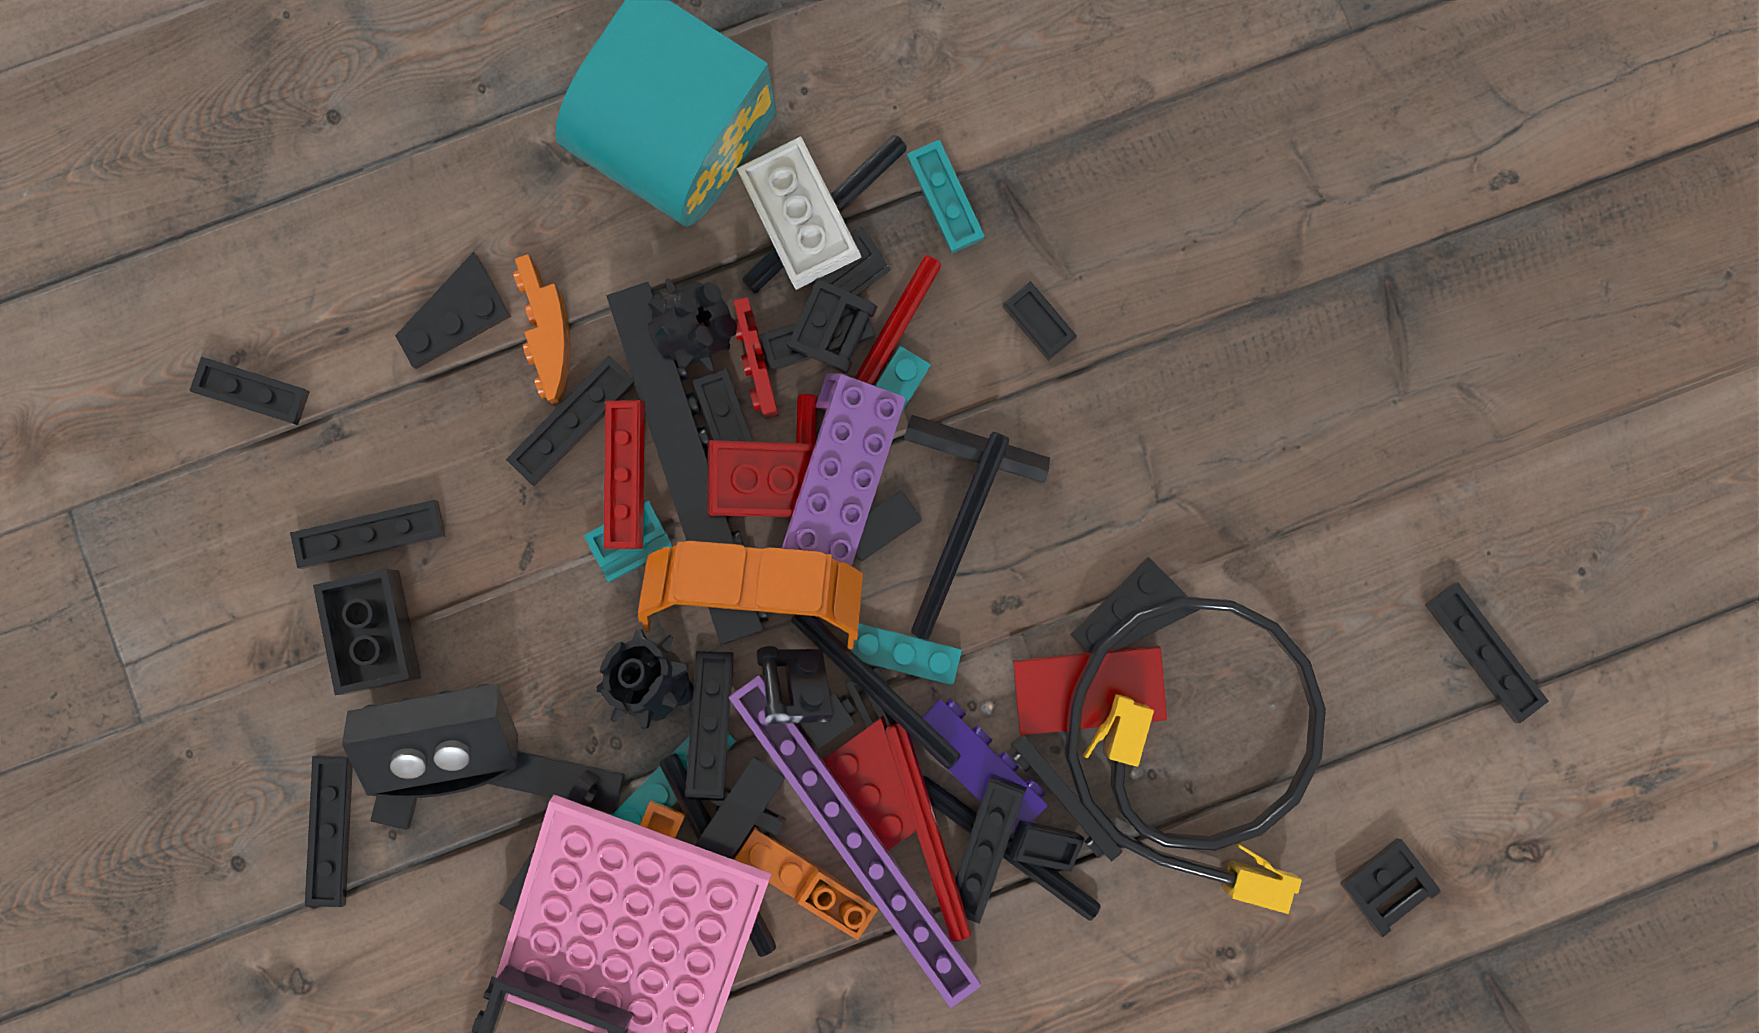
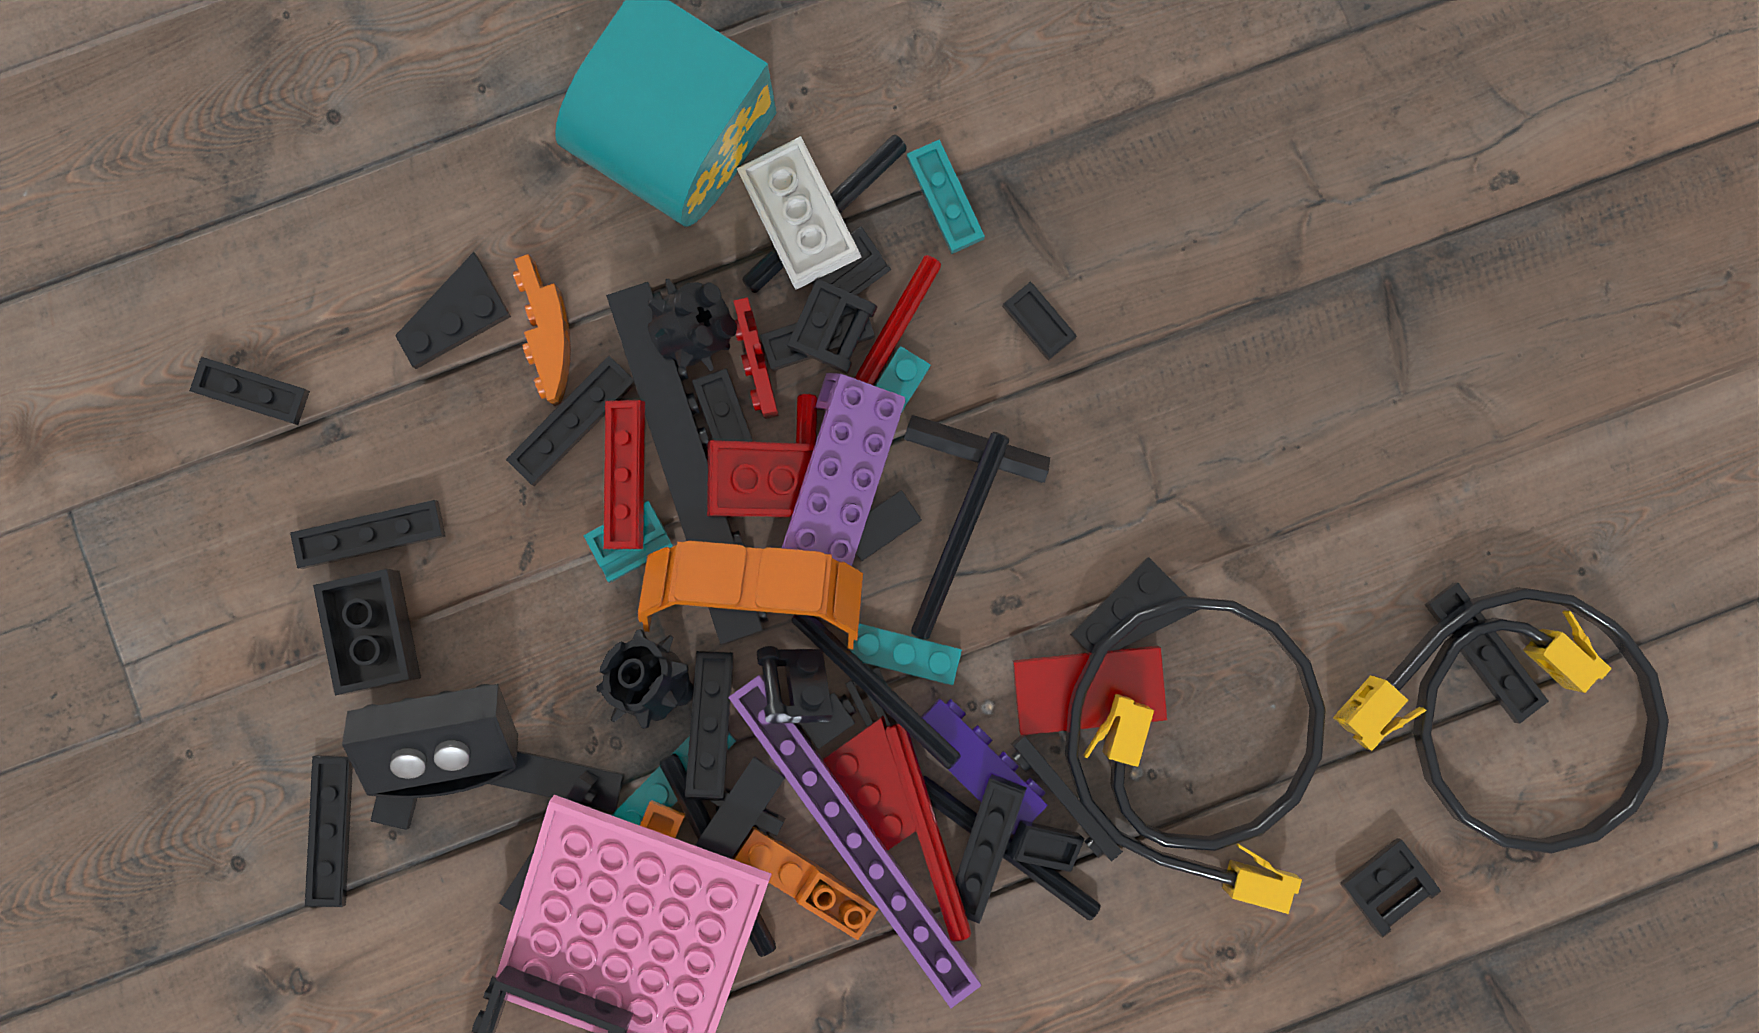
none -> black piece [1333,587,1669,854]

